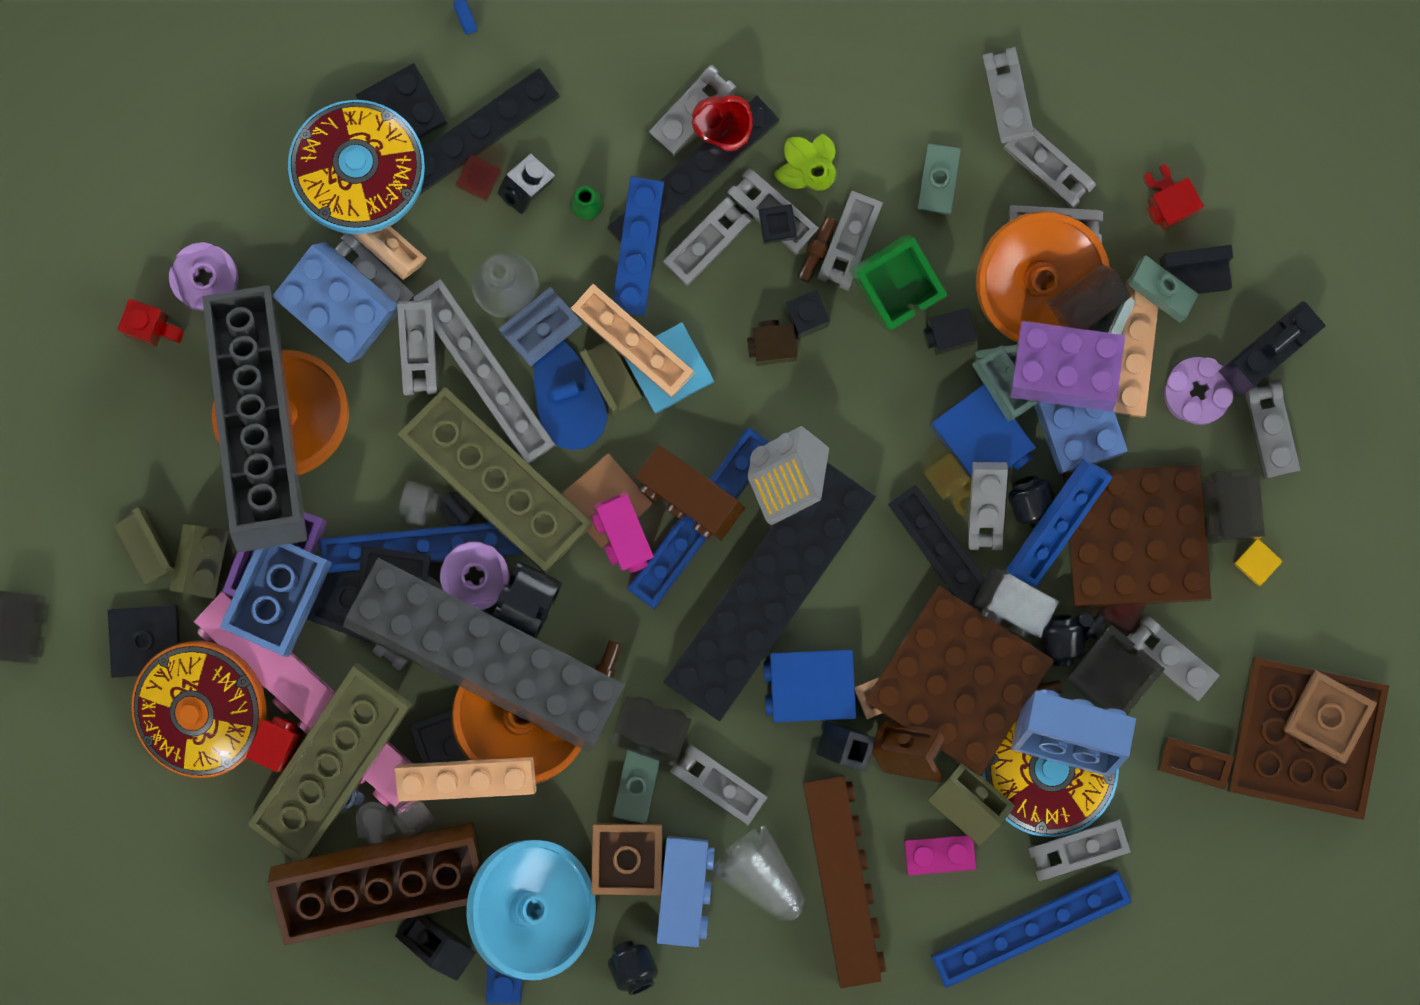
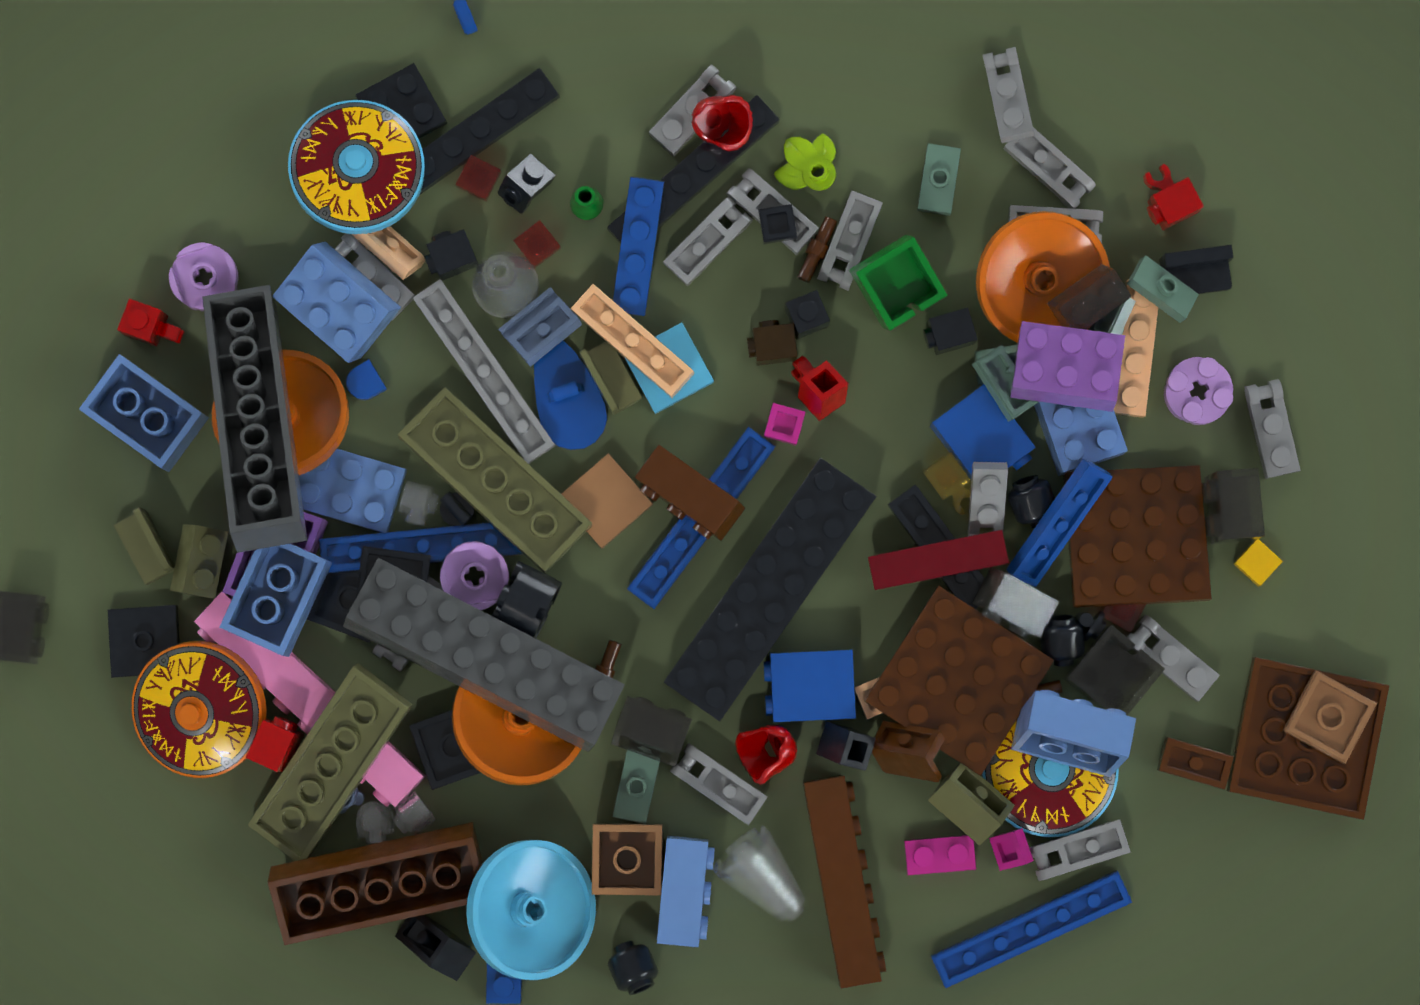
light nougat plate [394,757,536,802] -> none
light grey plate [397,300,438,395] -> none
dark pink brick [591,492,654,573] -> none
light grey slope [748,426,829,525] -> none
black piece [1219,301,1326,397] -> none
none -> medium blue brick [79,354,209,472]
none -> medium blue plate [299,449,407,533]
none -> blue tile [346,359,387,400]
none -> black brick [424,229,479,281]
none -> clear red plate [513,220,561,269]
none -> red hair [735,725,797,785]
none -> dark pink plate [764,403,806,445]
none -> red brick [791,356,849,421]
none -> dark red tile [868,530,1009,590]
none -> dark pink plate [989,828,1034,871]

